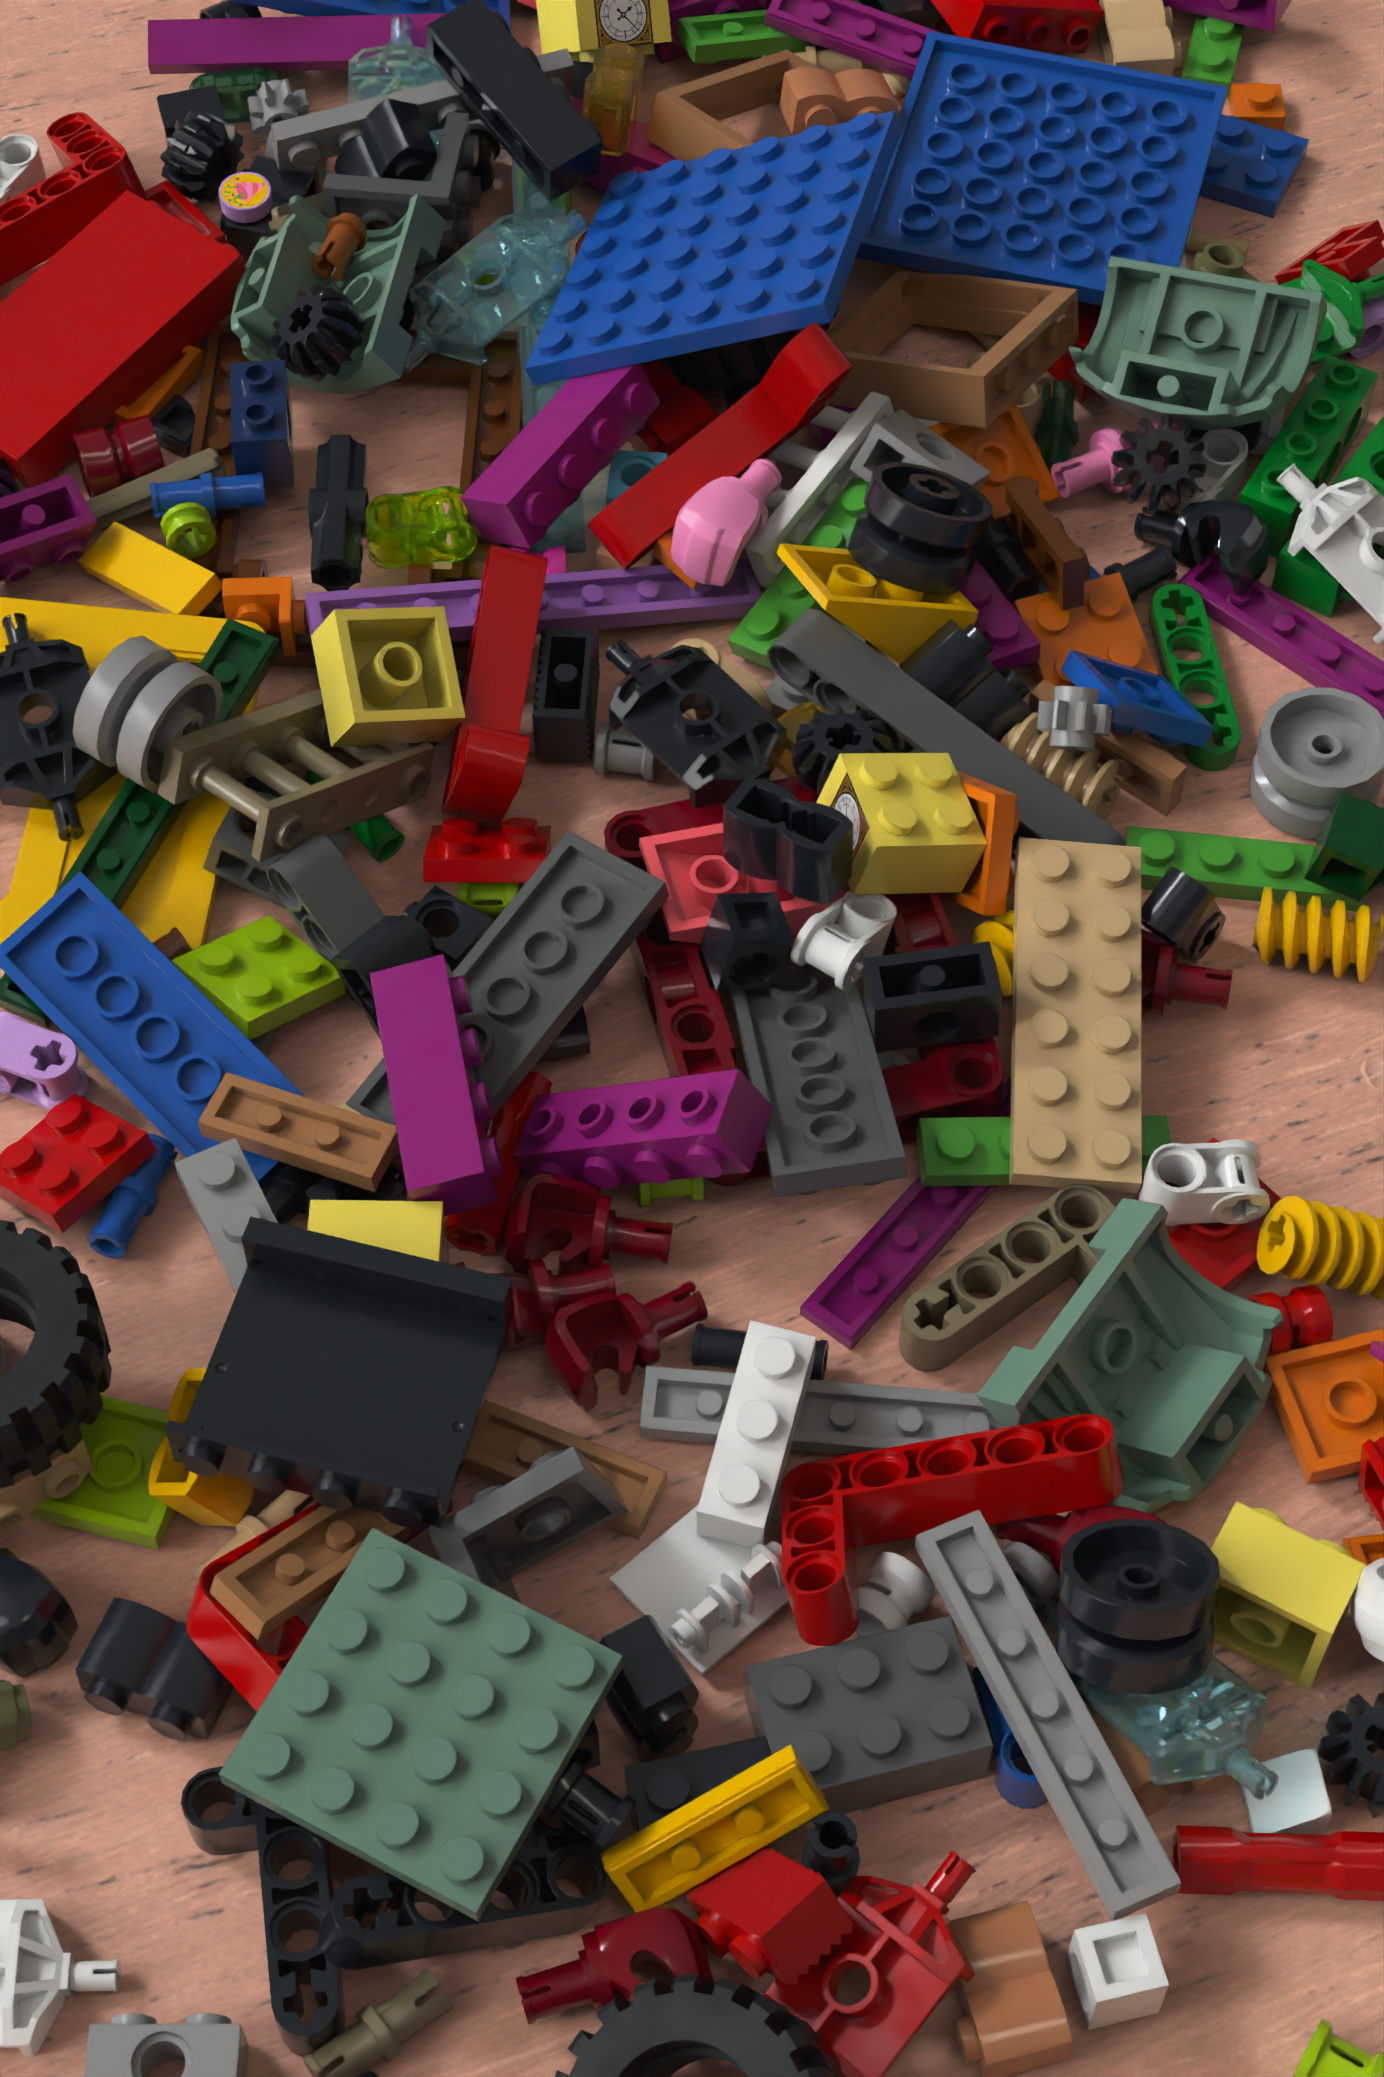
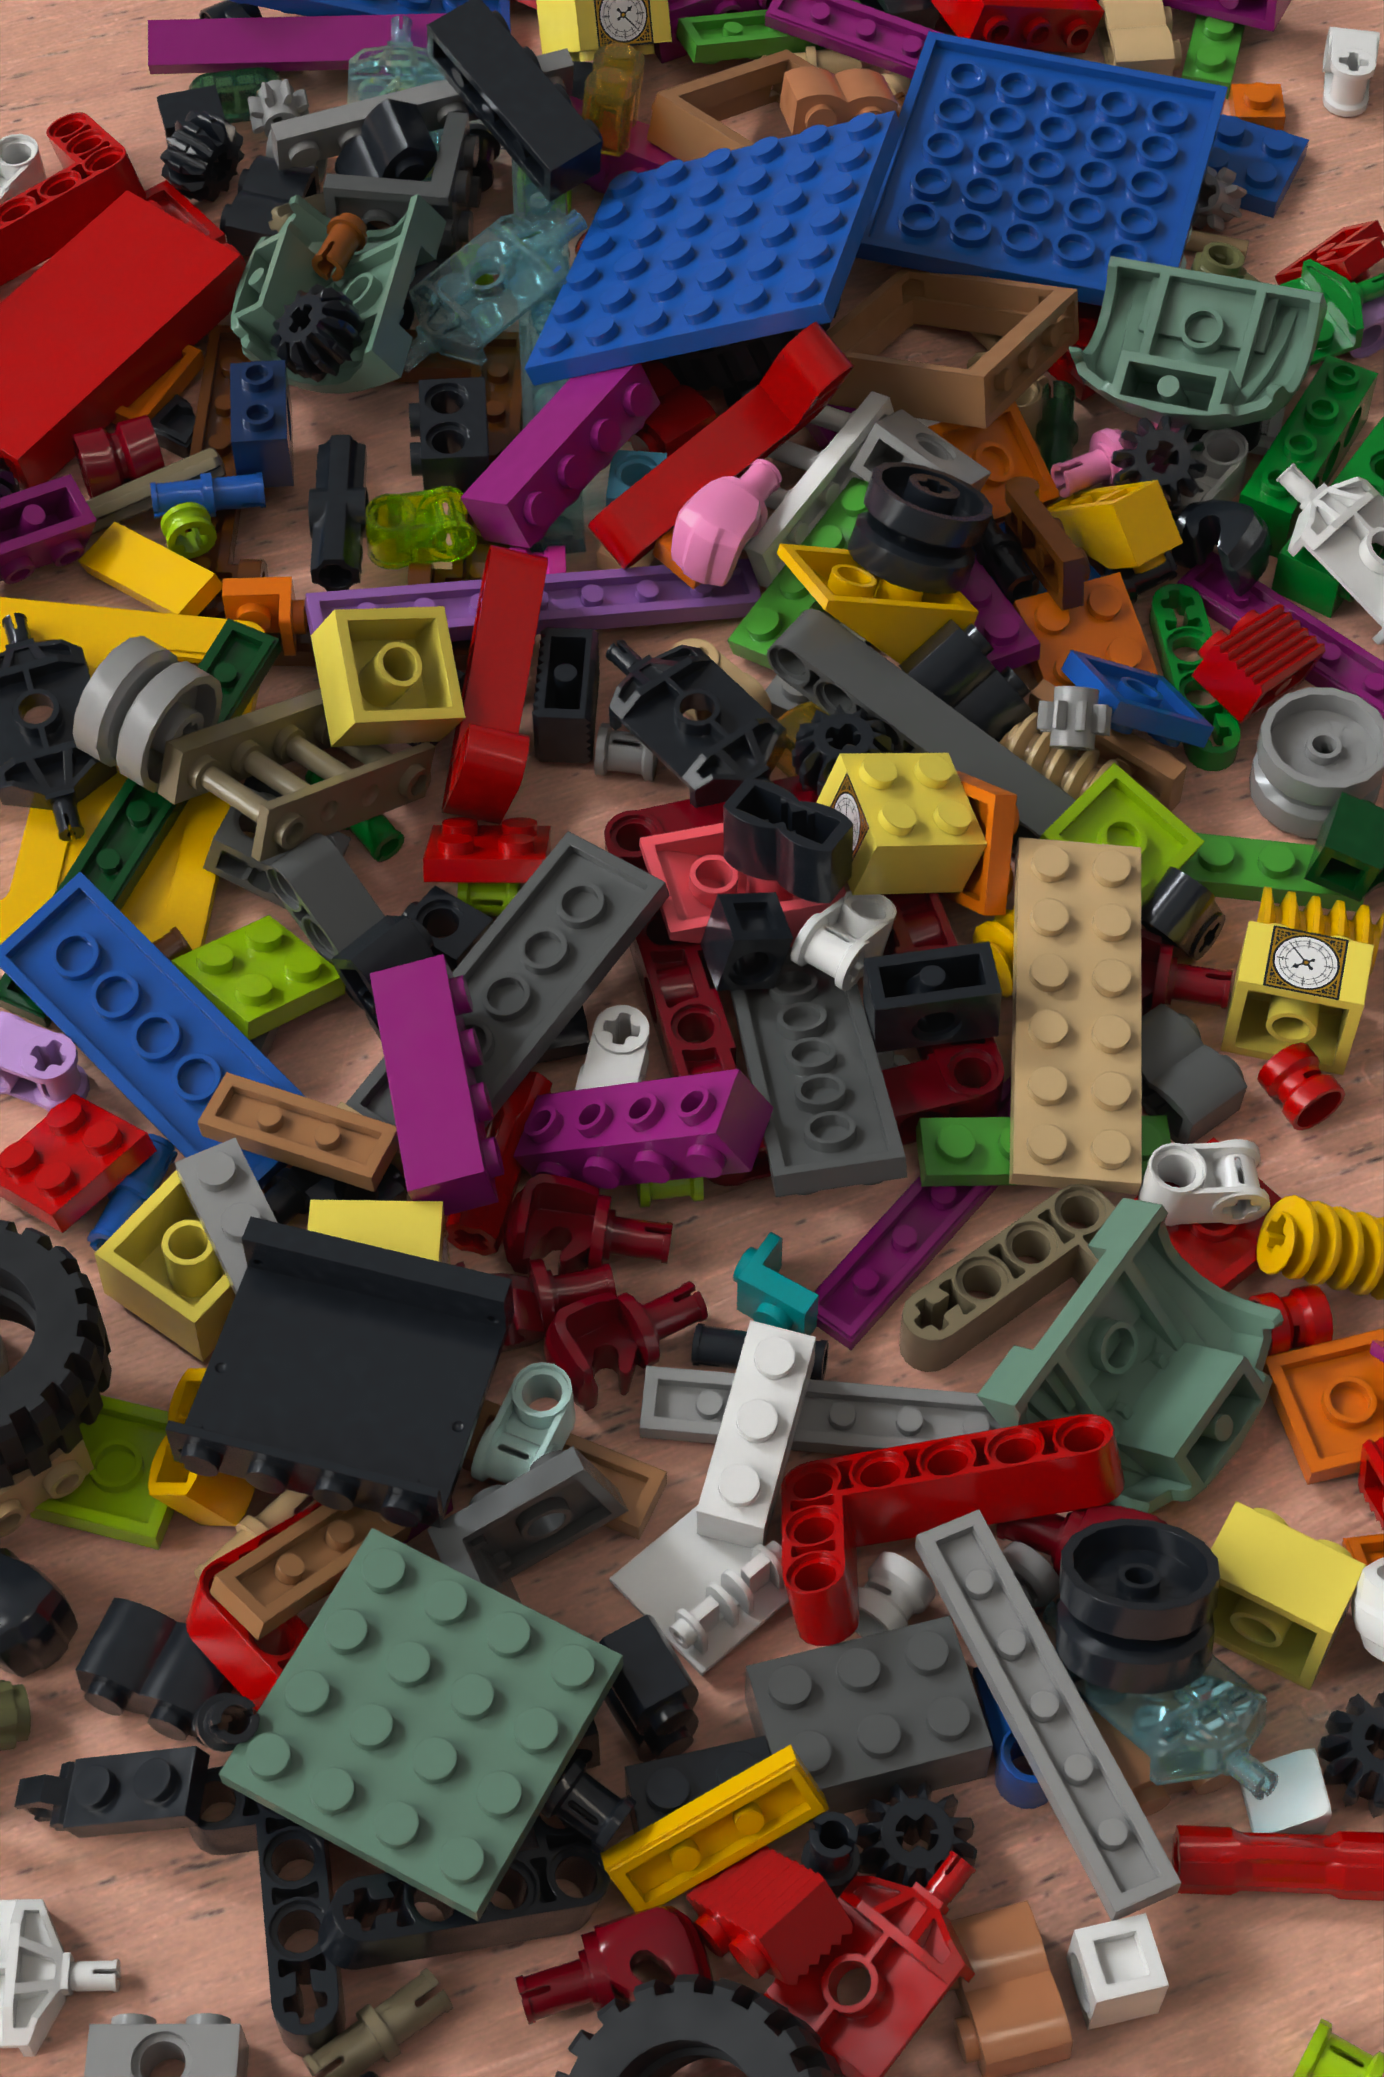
tile [219,172,273,223] -> none
none -> black hinge [14,1746,210,1838]
none -> light yellow brick [94,1170,236,1362]
none -> black pin [191,1692,260,1752]
none -> black brick [409,377,490,499]
none -> light aqua piece [471,1362,576,1484]
none -> white piece [575,1005,649,1090]
none -> teal bracket [733,1232,819,1336]
none -> black gear [856,1781,977,1892]
none -> lime plate [1039,762,1205,907]
none -> yellow slope [1046,480,1183,574]
none -> dark grey brick [1142,1003,1247,1144]
none -> red brick [1191,604,1326,724]
none -> light grey gear [1192,166,1247,232]
none -> light yellow brick [1221,920,1374,1075]
none -> red wheel [1257,1042,1346,1131]
none -> white piece [1322,27,1380,117]

